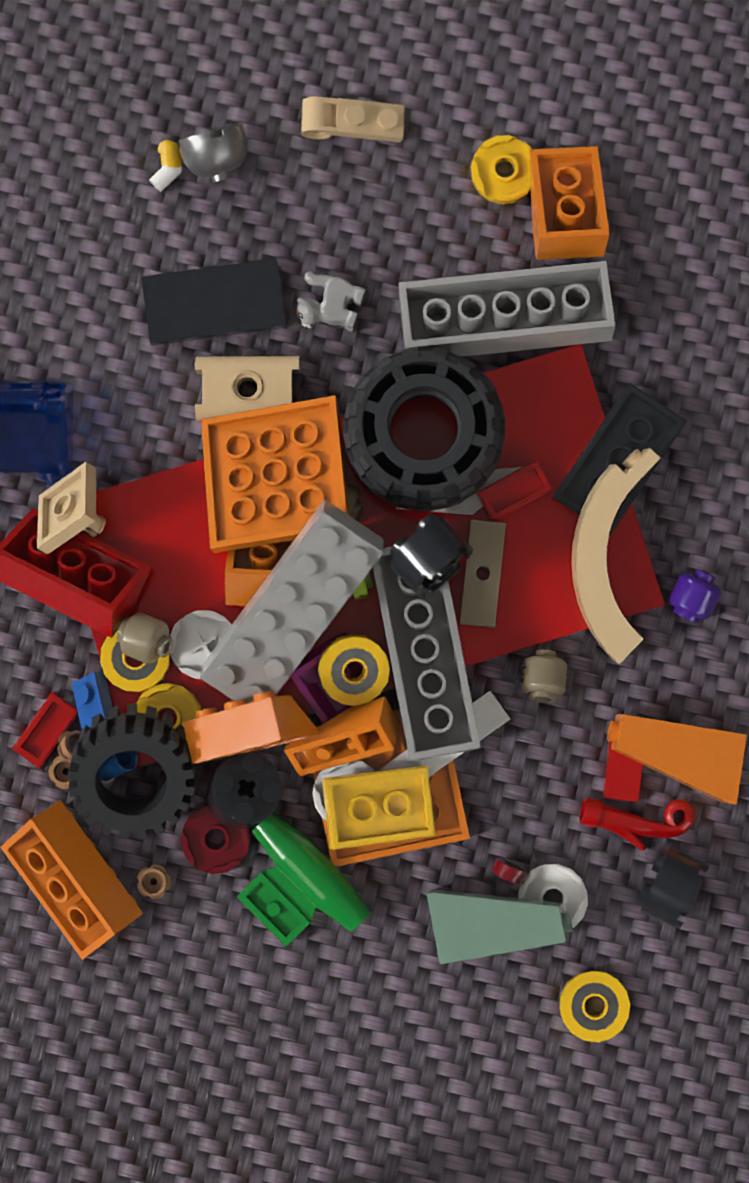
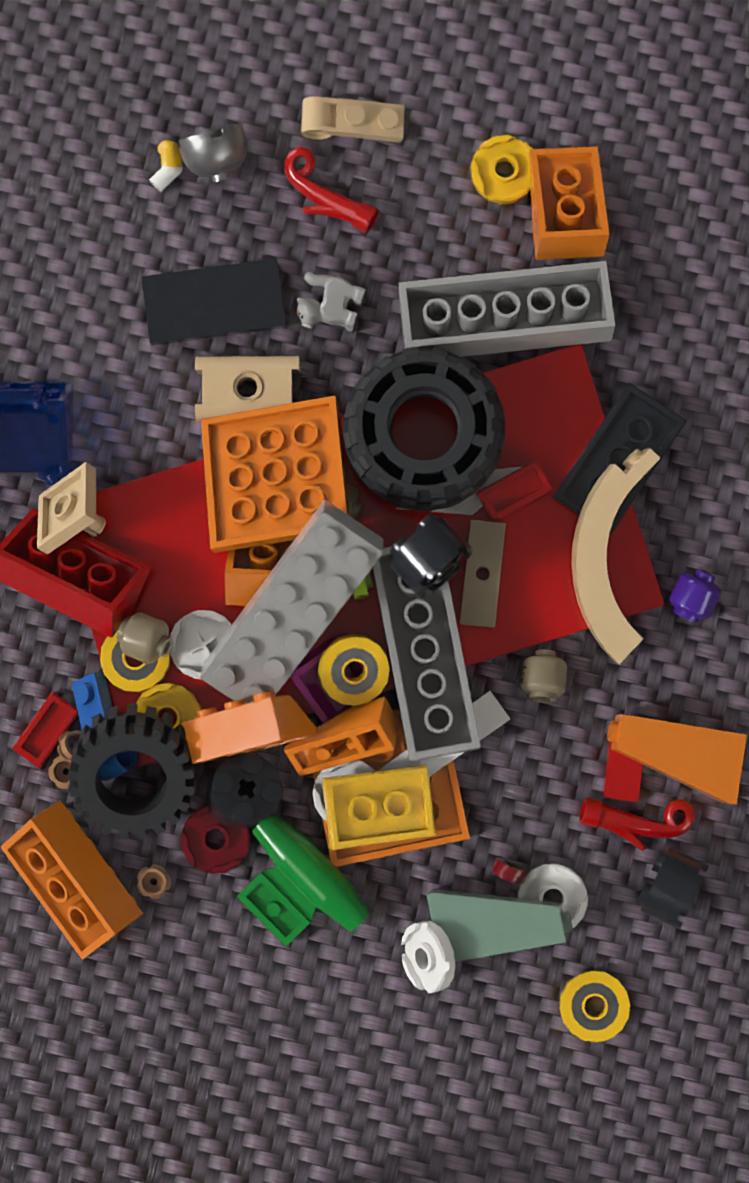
none -> red plant [284,147,379,234]
none -> white tile [402,921,455,993]

